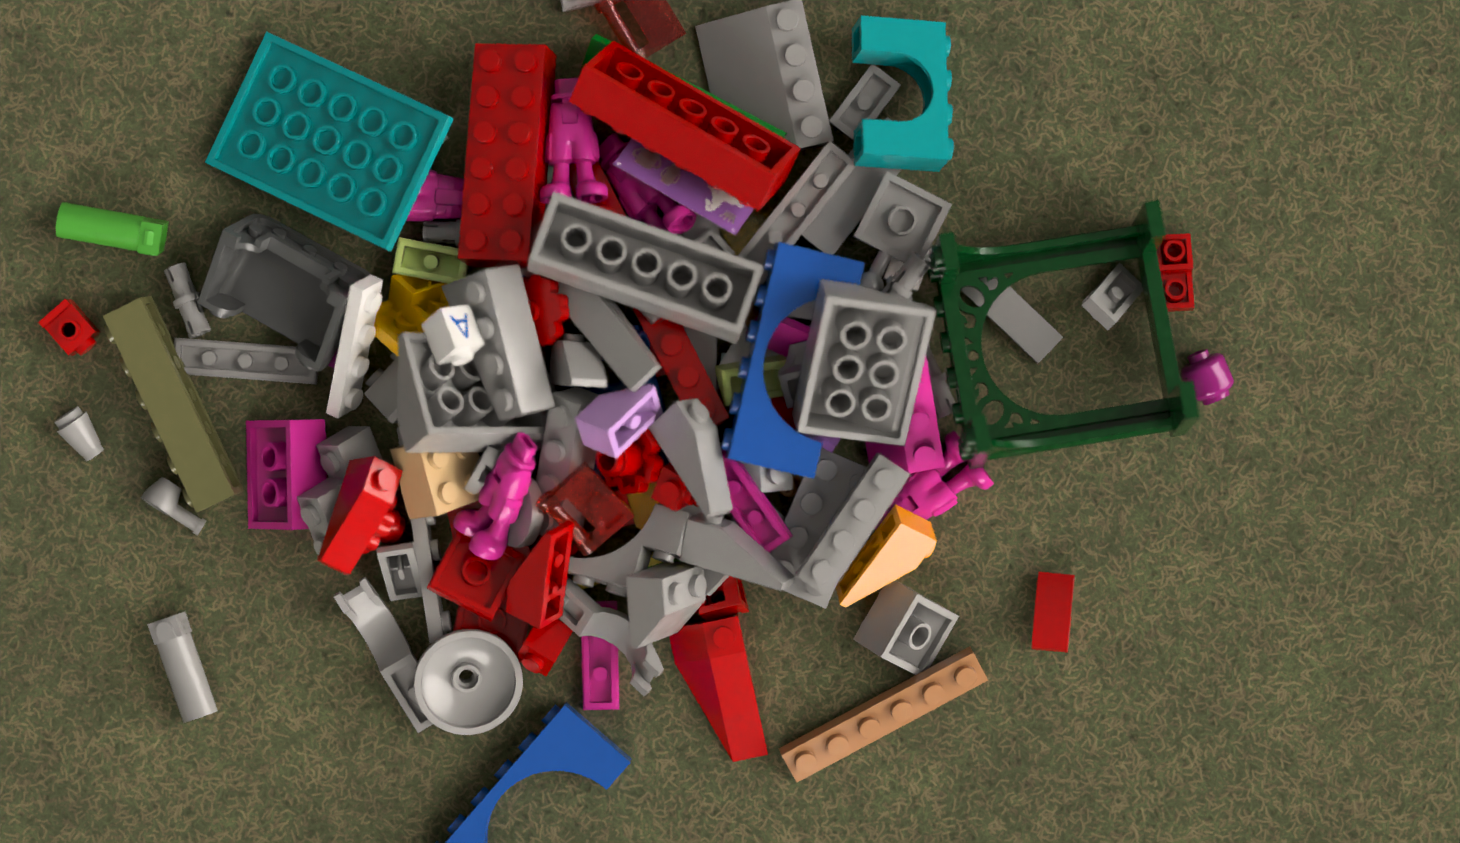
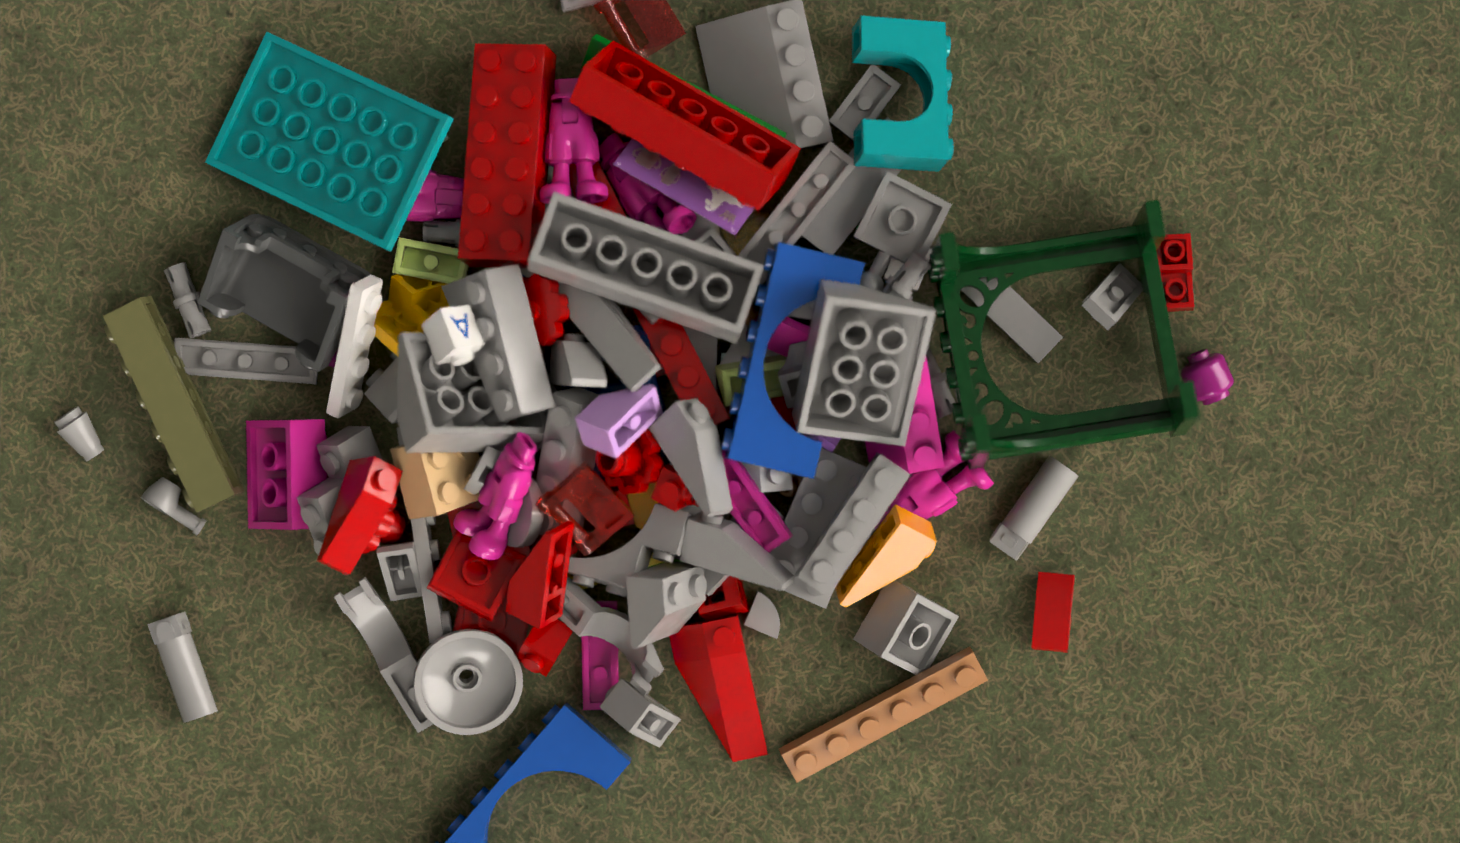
red brick [38,299,100,356] -> none
bright green piece [56,202,169,256] -> none
none -> light grey slope [600,678,681,748]
none -> light grey tile [744,591,780,639]
none -> light grey piece [989,455,1079,561]

